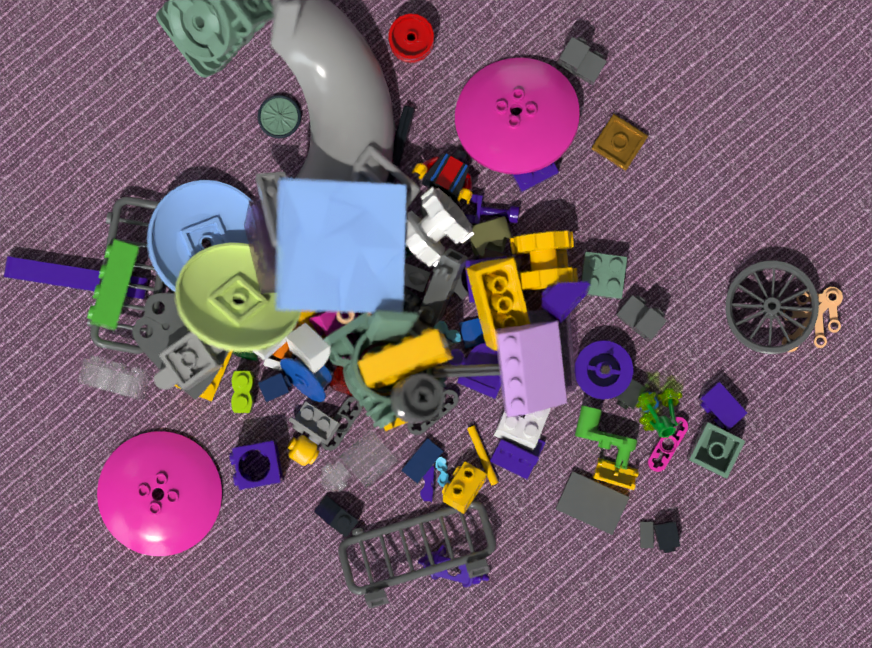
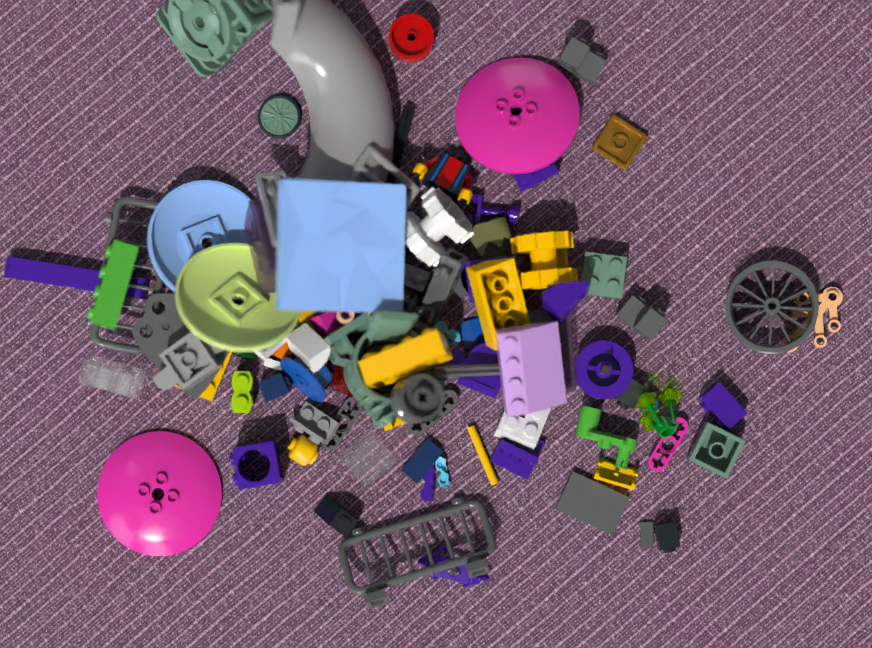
clear brick [319,460,352,492] -> none
yellow brick [442,461,486,514] -> none

